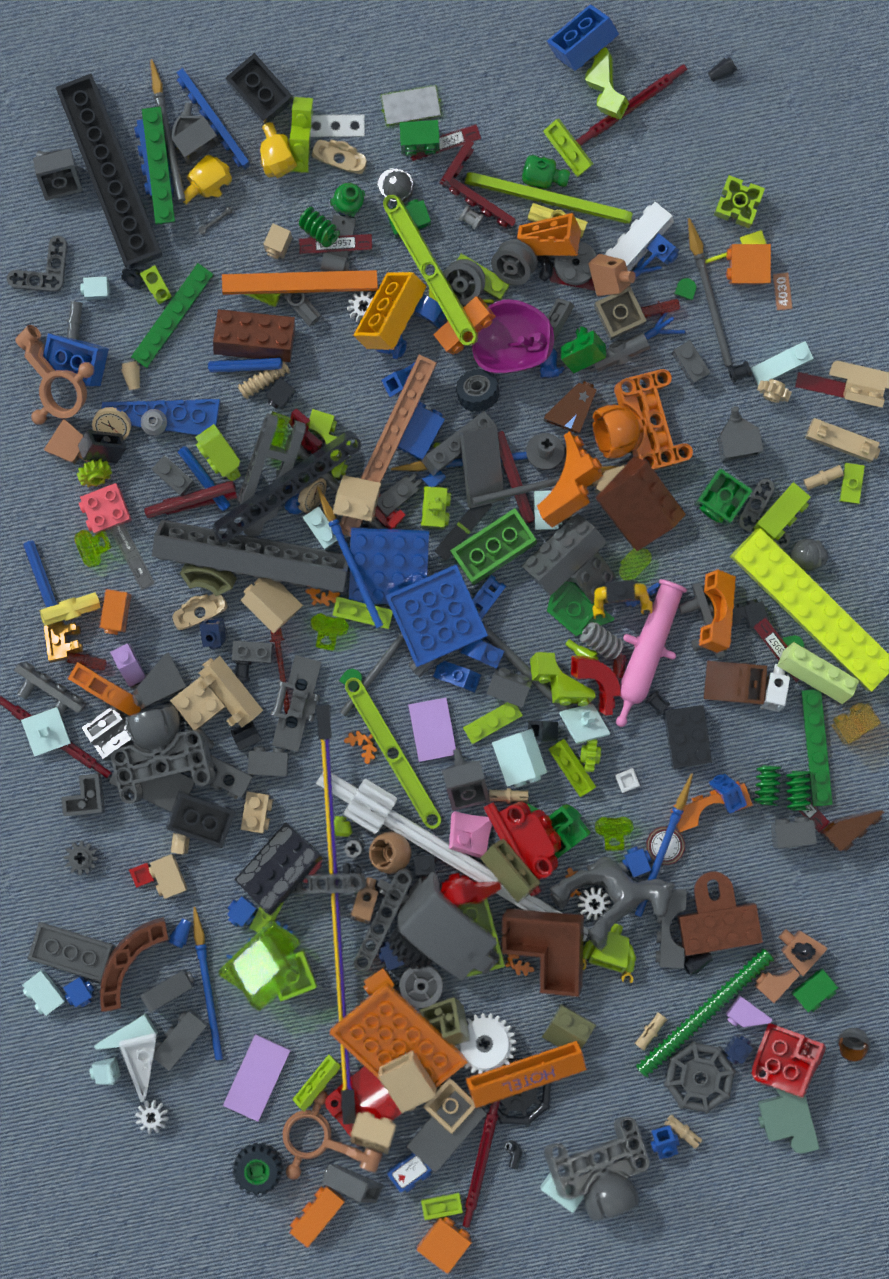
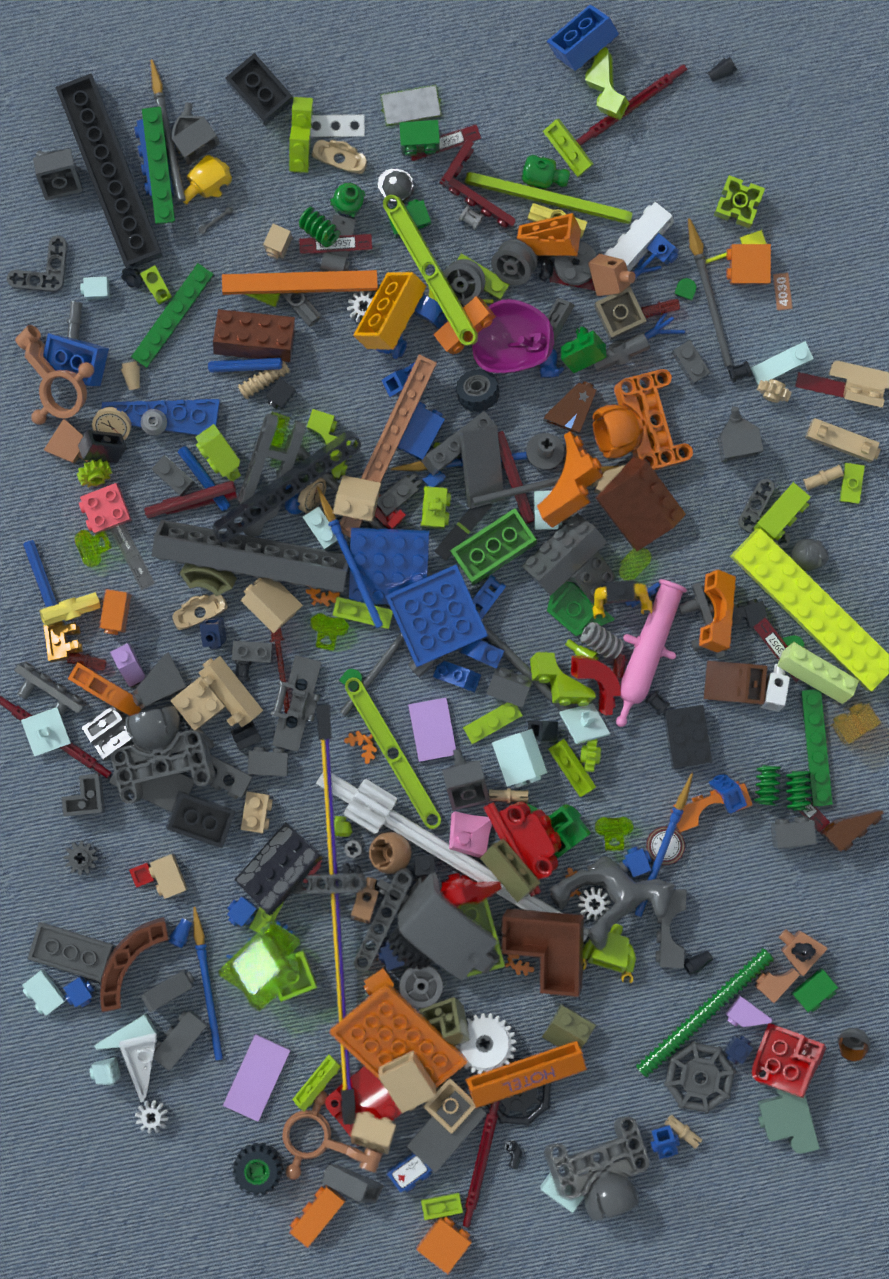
tan brick [171,833,190,854] -> none
blue plate [176,68,251,170] -> none
yellow piece [260,122,297,178] -> none
dark red tile [290,409,323,454] -> none
white tile [615,768,640,793] -> none
tan pin [635,1012,668,1051] -> none
copper brick [677,871,763,956] -> none
green brick [694,468,753,526] -> none

